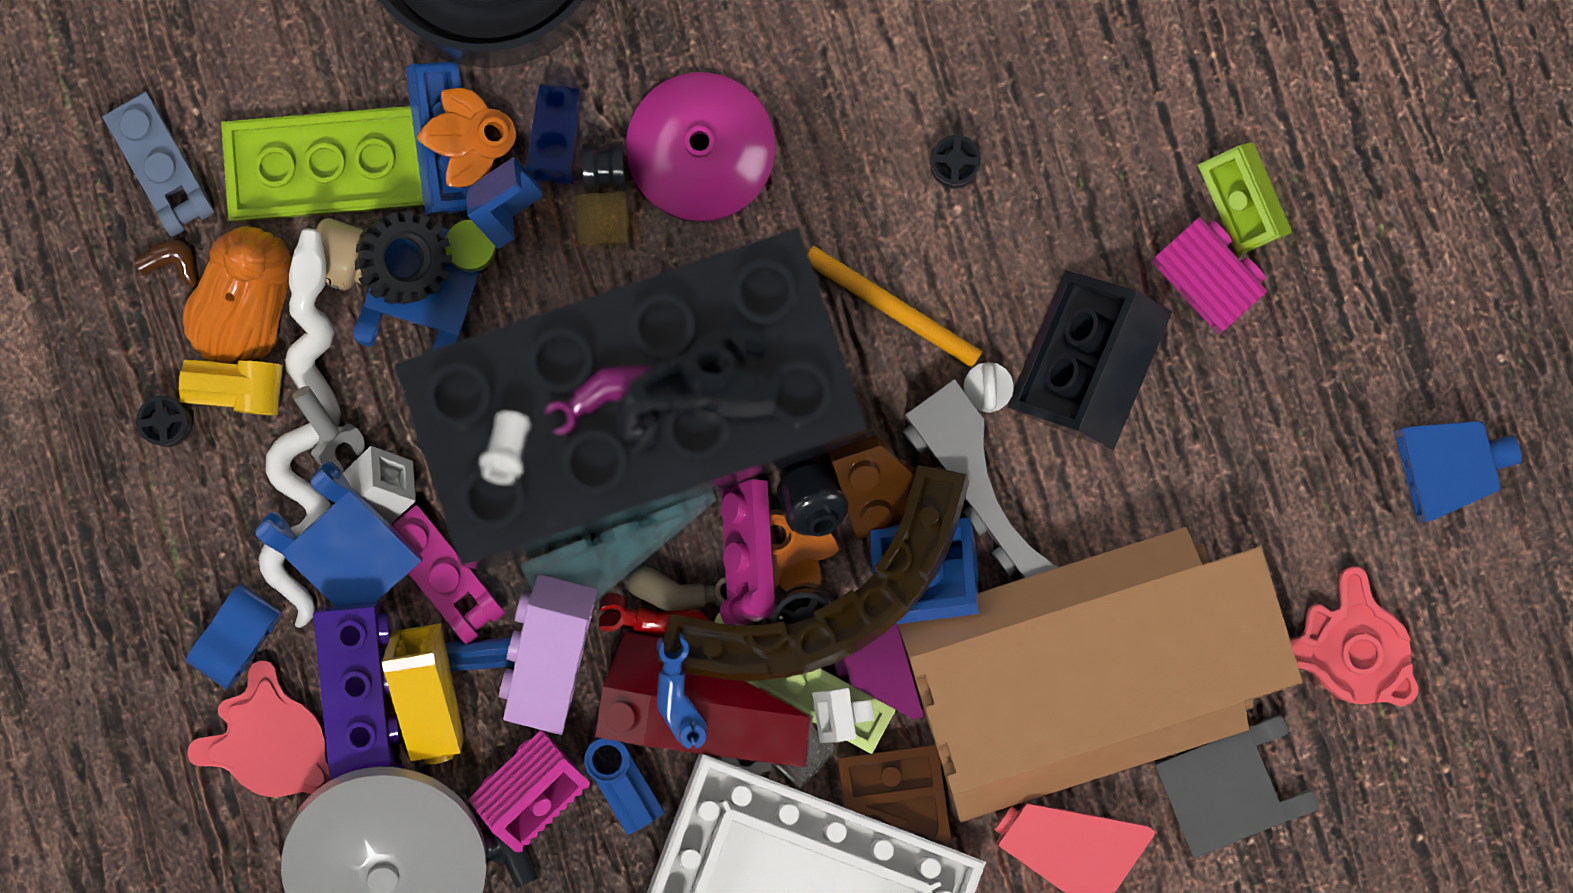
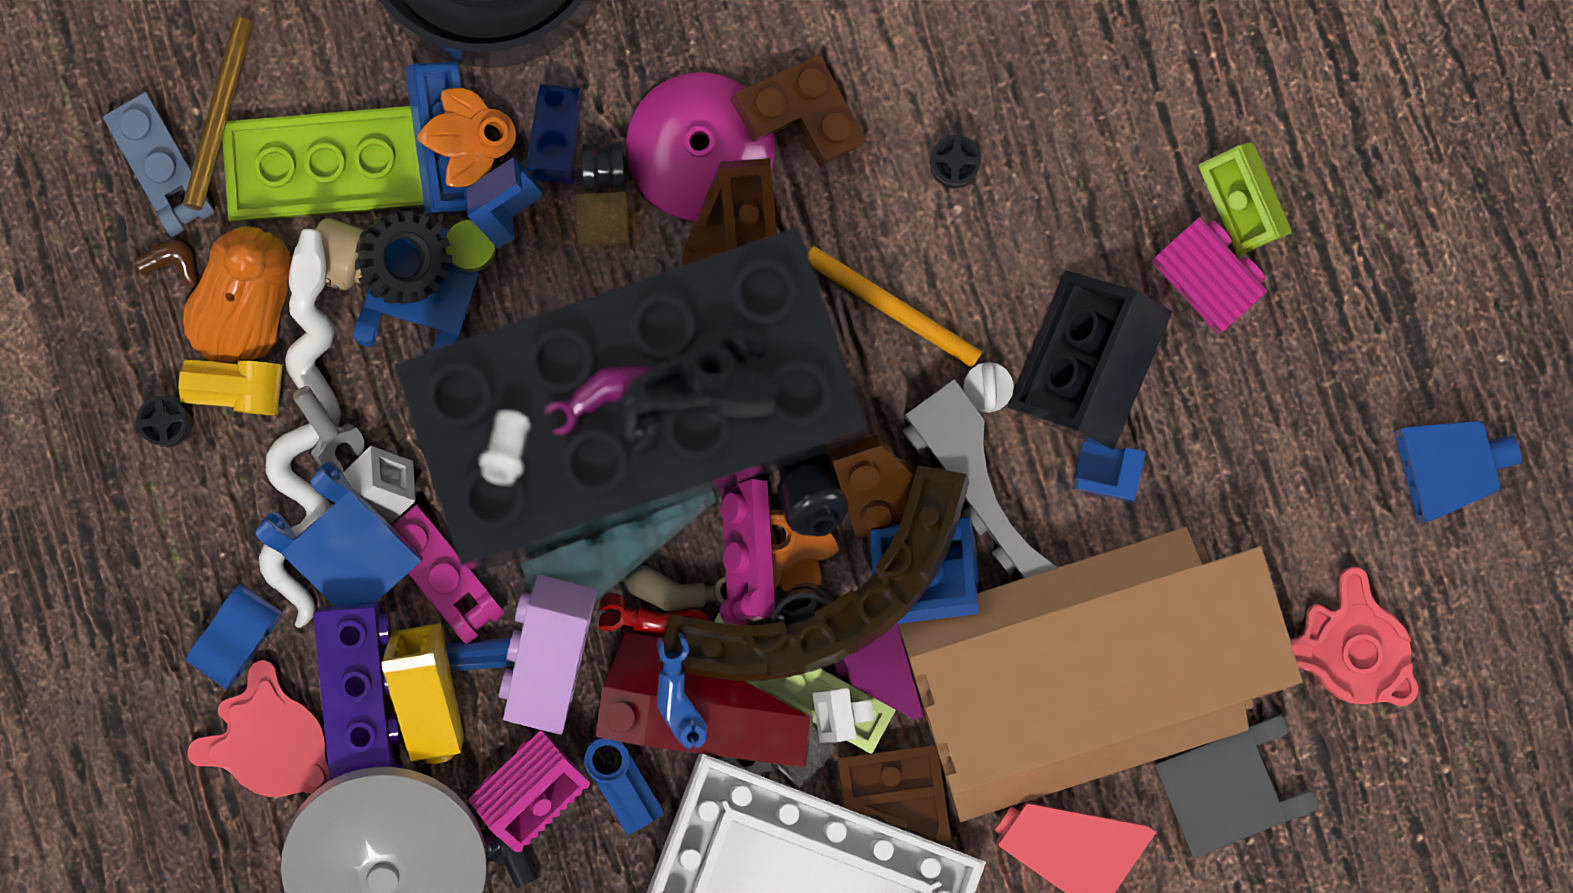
none -> pearl gold bar [183,17,254,210]
none -> reddish brown wing [682,158,777,265]
none -> reddish brown plate [731,54,866,166]
none -> blue panel [1072,442,1146,503]

